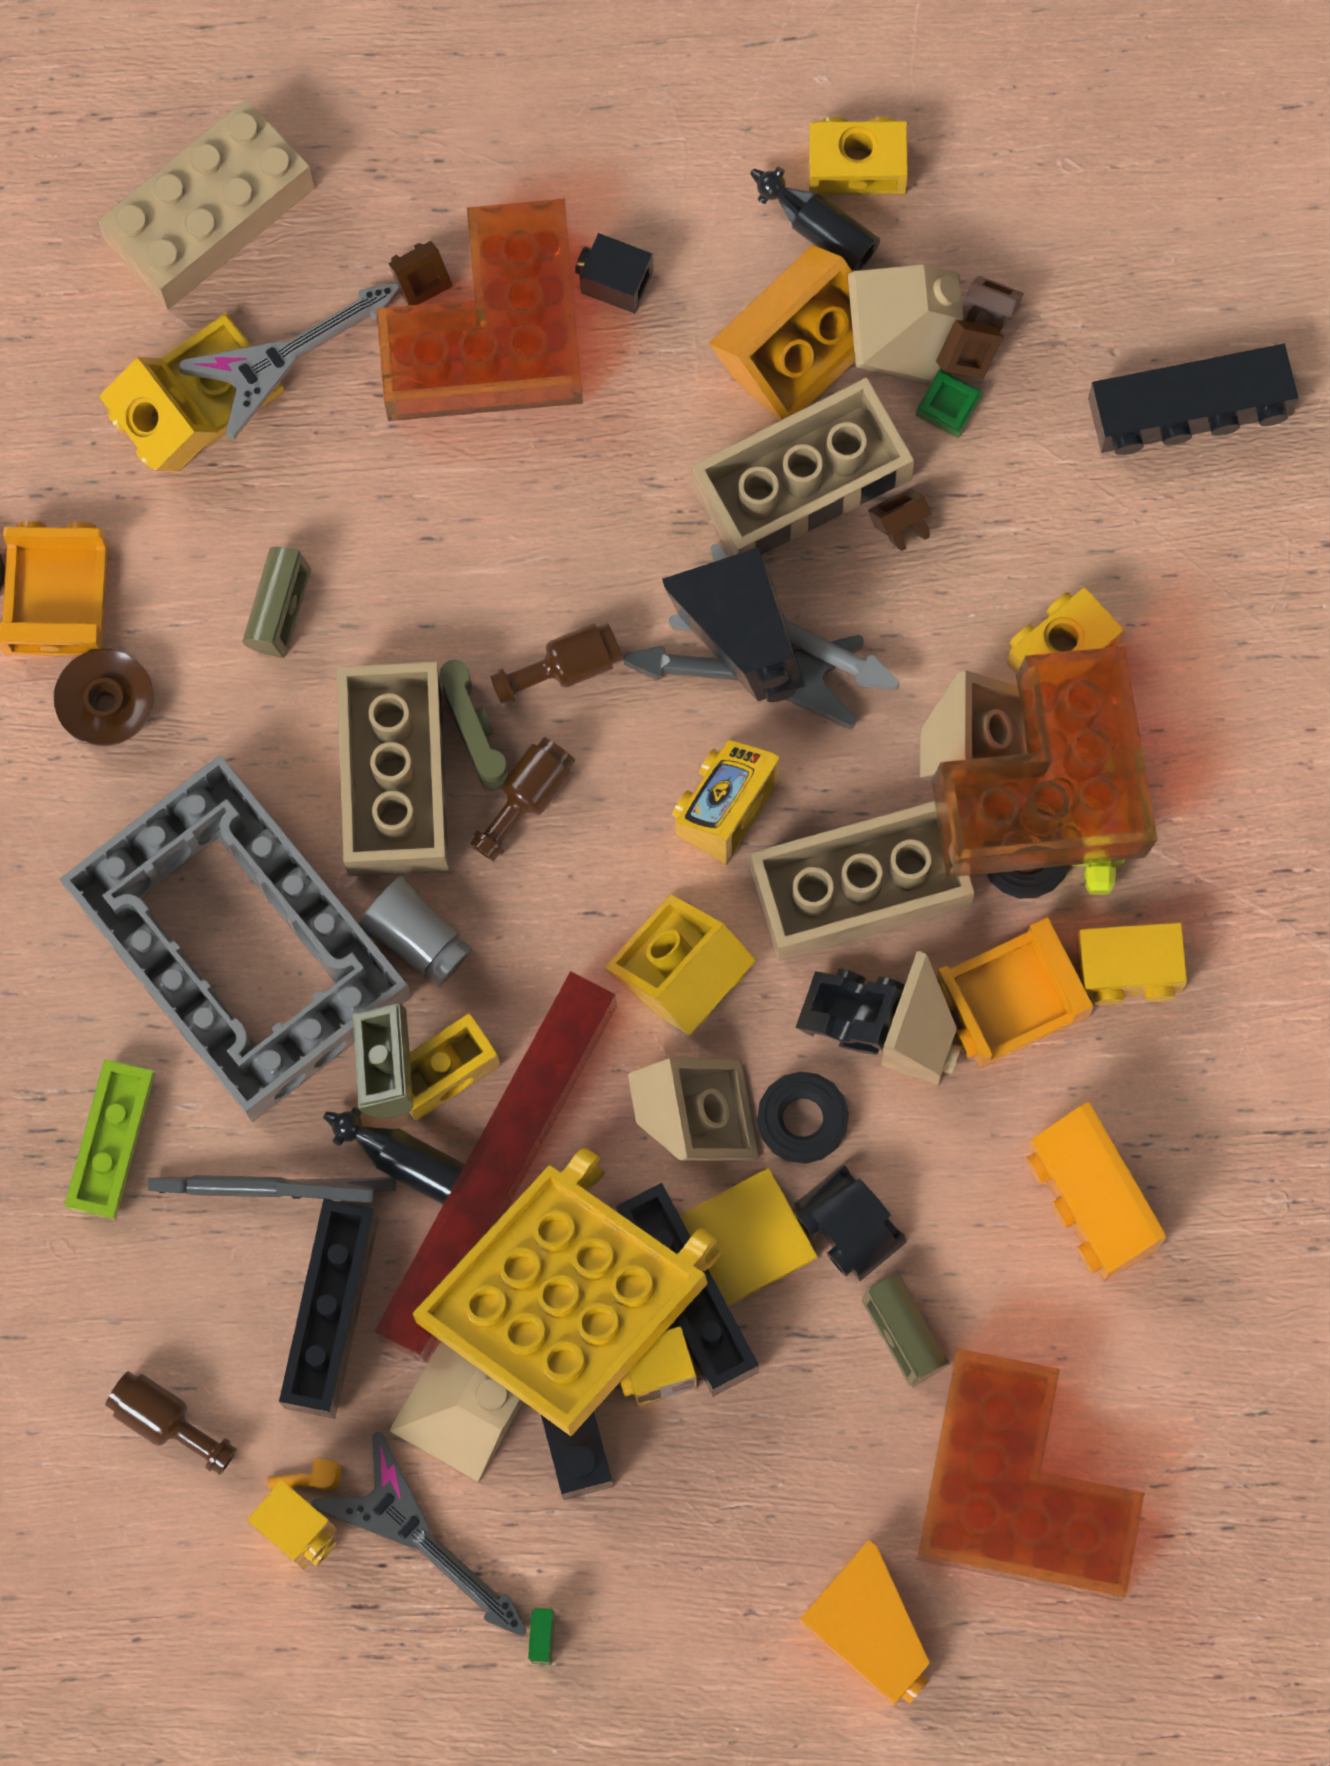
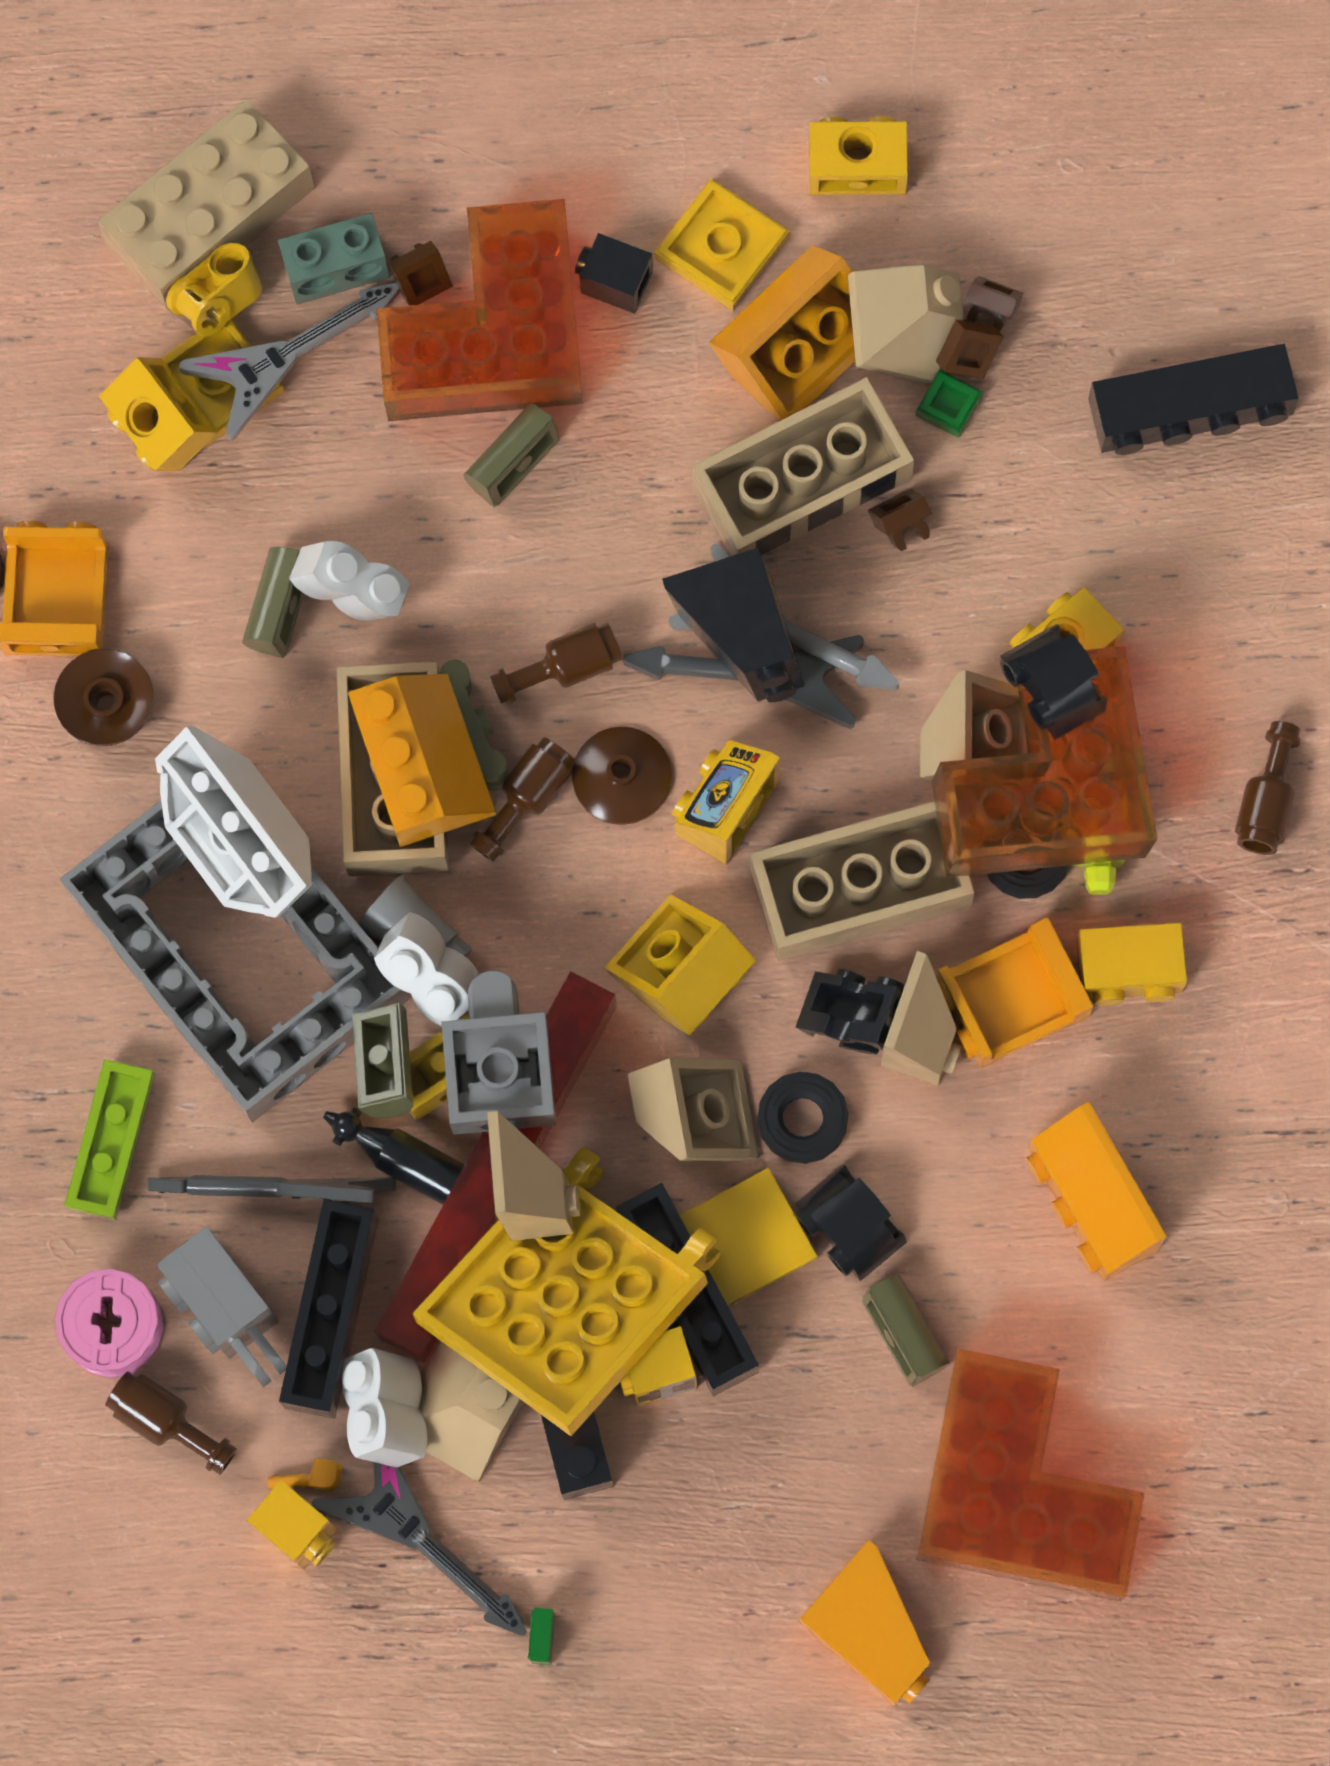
black wheel [750,167,880,272] -> none
none -> bright pink piece [55,1269,164,1378]
none -> white wedge [155,725,312,918]
none -> light grey brick [156,1226,287,1388]
none -> yellow piece [166,243,263,337]
none -> sand green brick [278,213,390,305]
none -> white brick [289,541,410,621]
none -> white brick [342,1348,427,1468]
none -> light orange slope [348,674,496,847]
none -> white brick [374,912,479,1026]
none -> light grey brick [441,970,556,1135]
none -> olive brick [463,403,560,508]
none -> tan slope [487,1111,581,1241]
none -> reddish brown dish [572,727,672,825]
none -> yellow tile [654,178,790,311]
none -> black cylinder [1000,624,1107,740]
none -> reddish brown piece [1235,721,1301,855]

